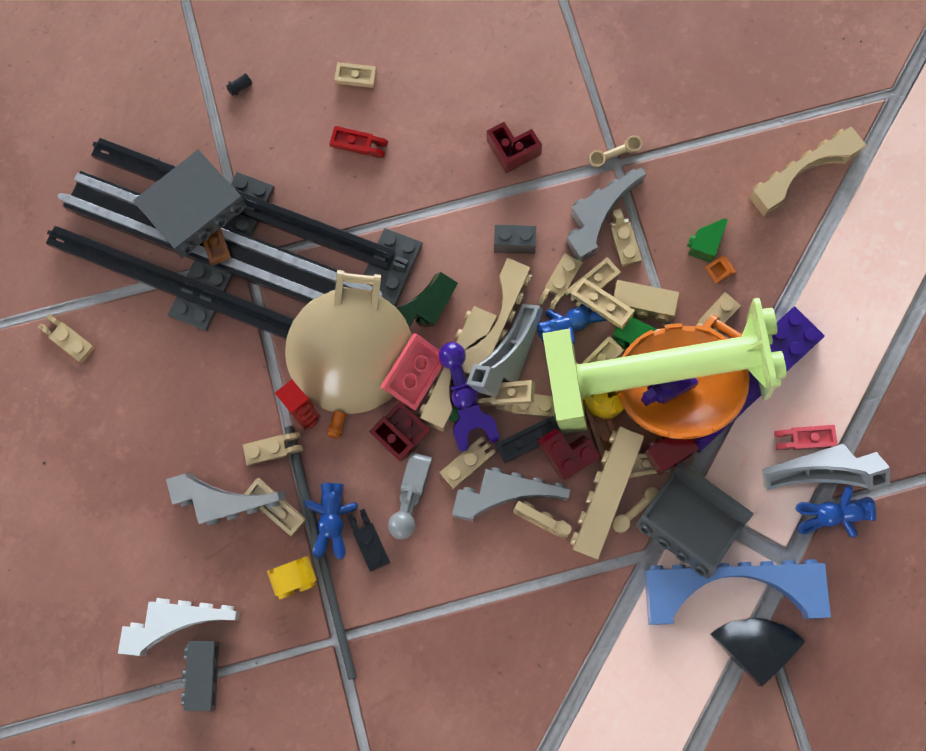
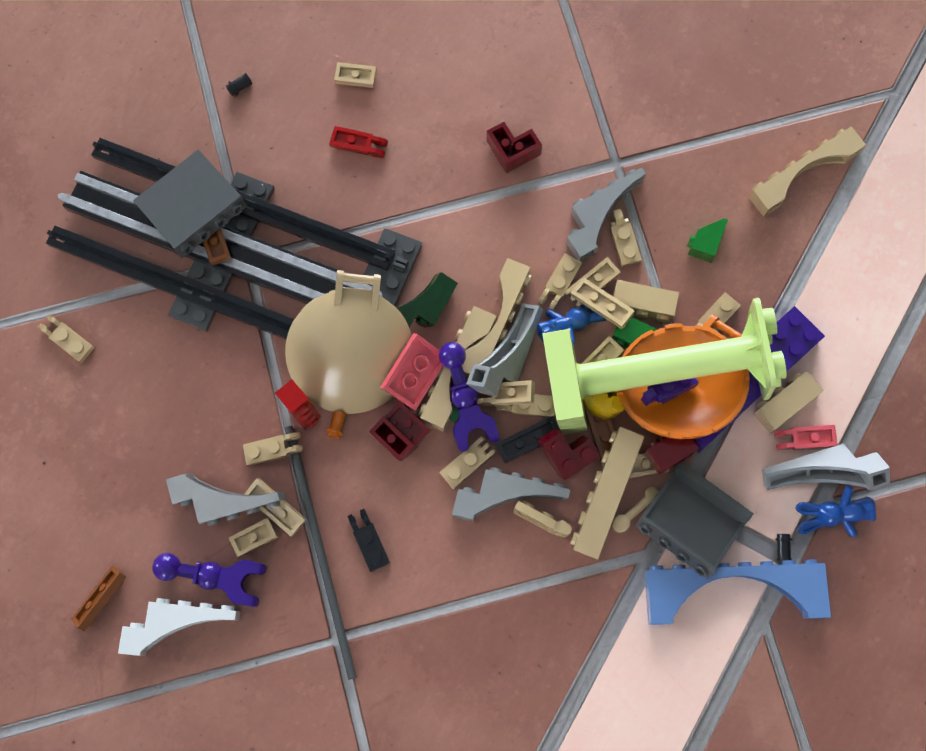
dark grey brick [181,641,219,711] -> none
yellow brick [267,555,317,600] -> none
blue animal [304,483,358,559] -> none
light grey beam [388,452,432,540] -> none
dark grey brick [494,225,536,254] -> none
tan bar [588,135,642,168] -> none
orange slope [705,255,736,284] -> none
black brick [710,618,805,687] -> none
none -> dark orange plate [71,565,126,632]
none -> dark purple piece [152,553,267,607]
none -> tan plate [229,518,278,558]
none -> tan brick [754,371,824,434]
none -> black pin [775,534,793,561]

